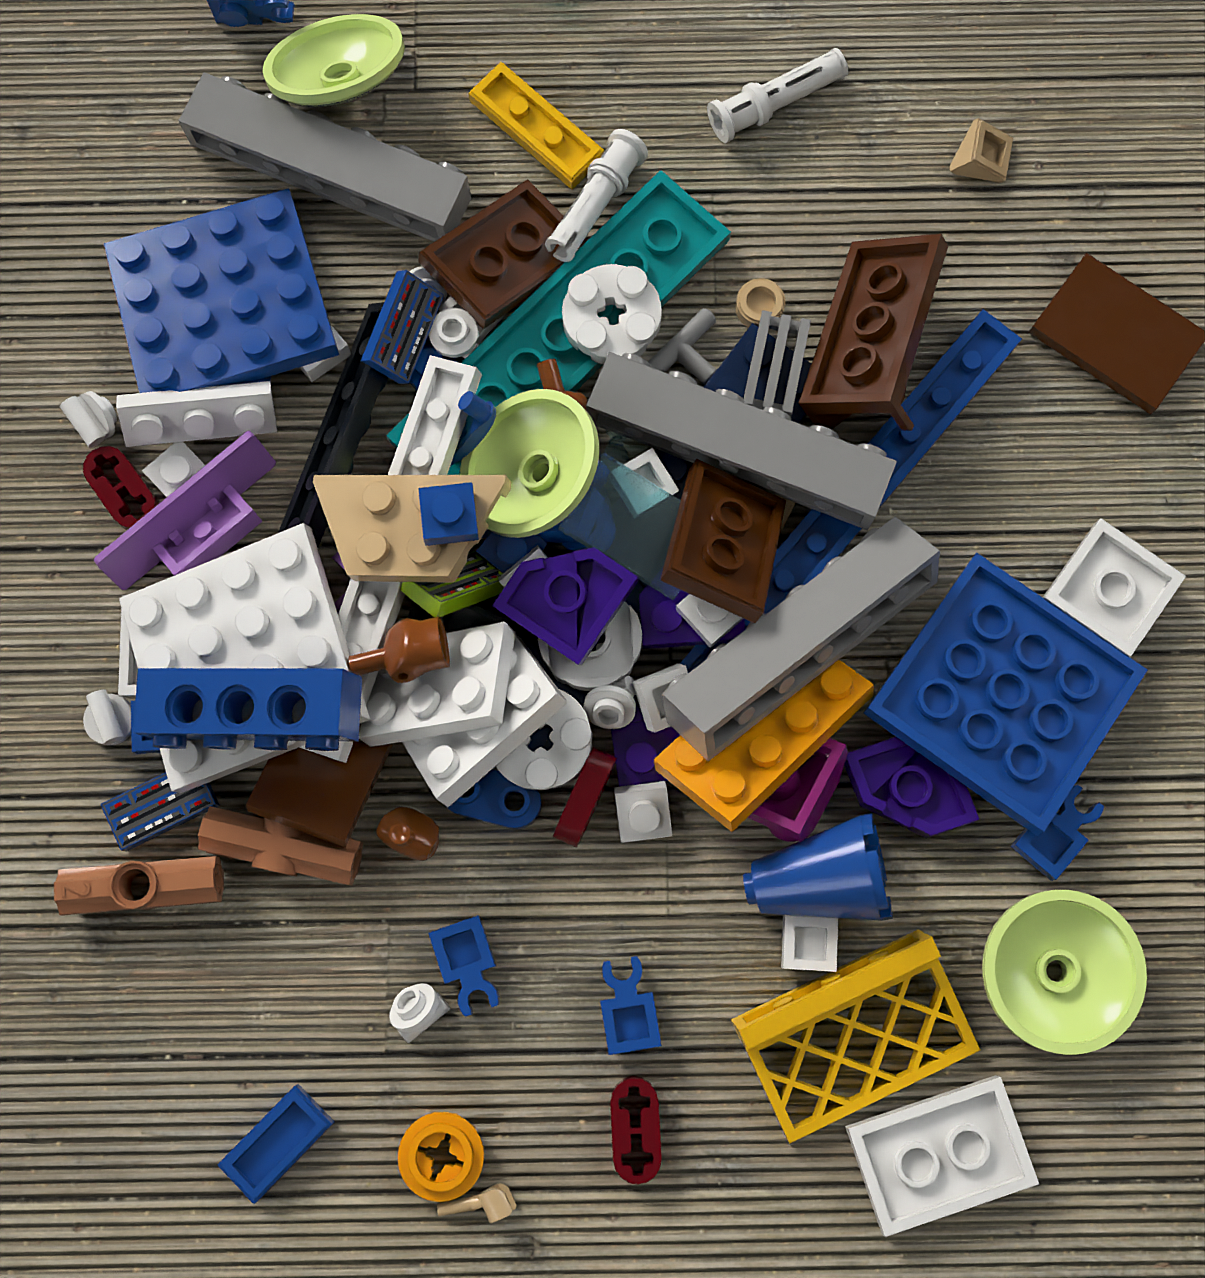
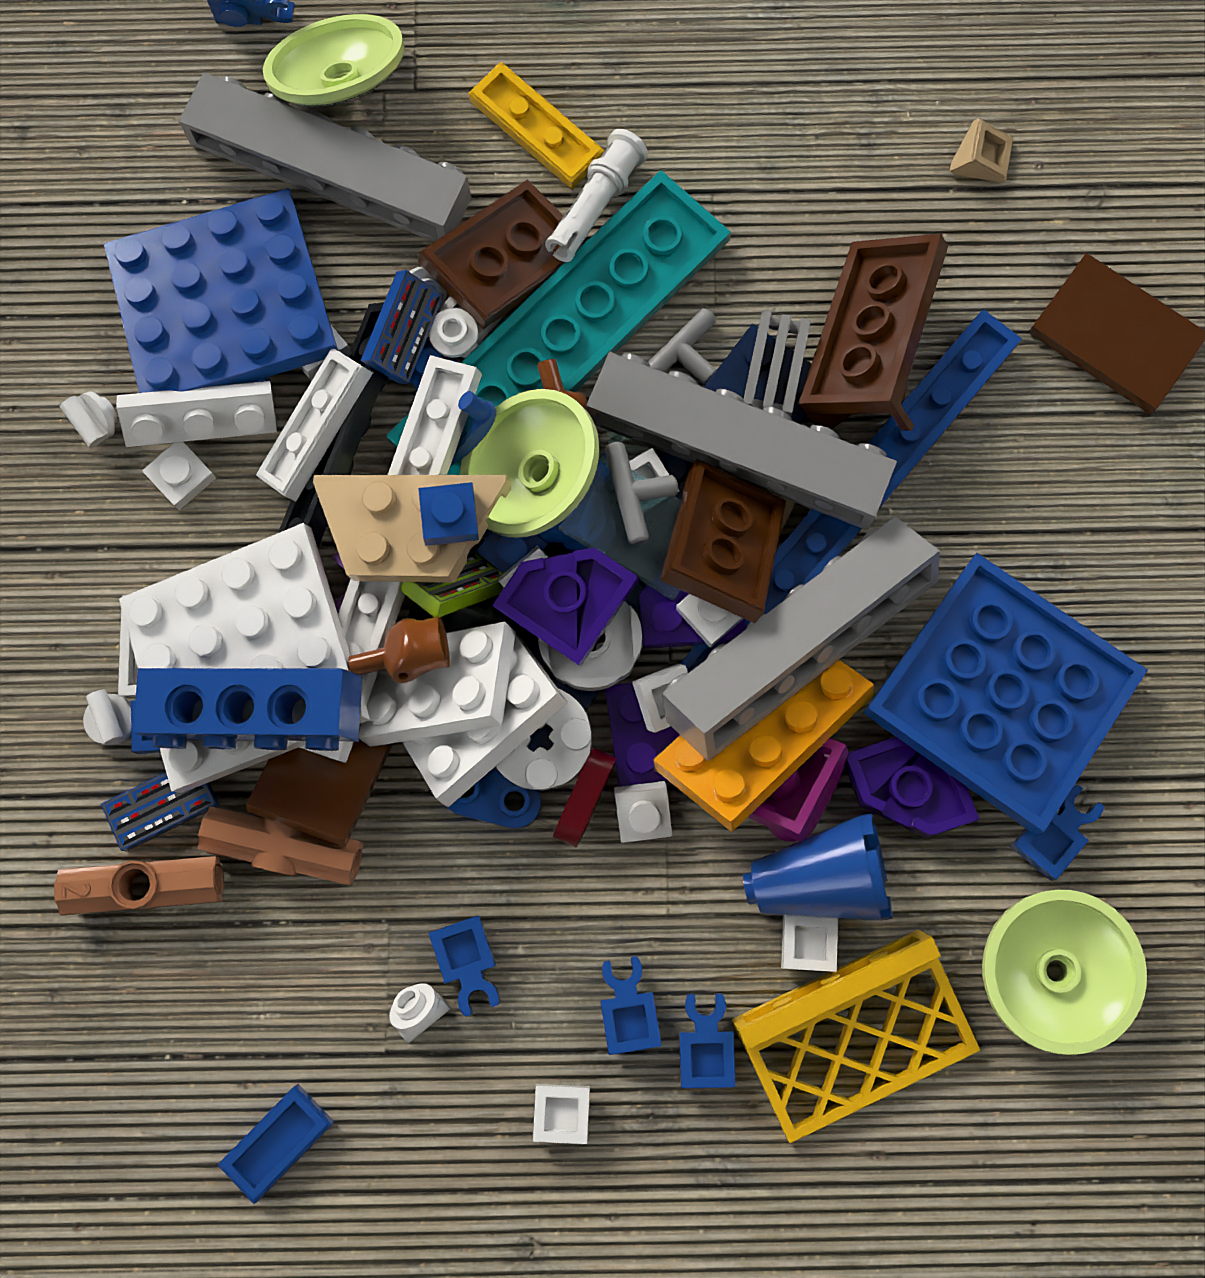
dark red beam [83,446,159,530] -> none
medium lavender bracket [94,431,276,590] -> none
dark orange piece [376,806,439,861] -> none
light orange gear [398,1111,484,1202] -> none
tan hand [437,1183,517,1223] -> none
white plate [562,264,662,364] -> none
white plate [583,676,636,729] -> none
dark red beam [610,1076,662,1185] -> none
white pin [707,48,848,143] -> none
tan tile [736,278,785,328] -> none
white plate [845,1075,1039,1237] -> none
white plate [1043,518,1186,657] -> none
none -> white tile [256,348,373,501]
none -> white plate [533,1084,590,1144]
none -> light grey piece [604,442,678,545]
none -> blue plate [679,993,736,1088]

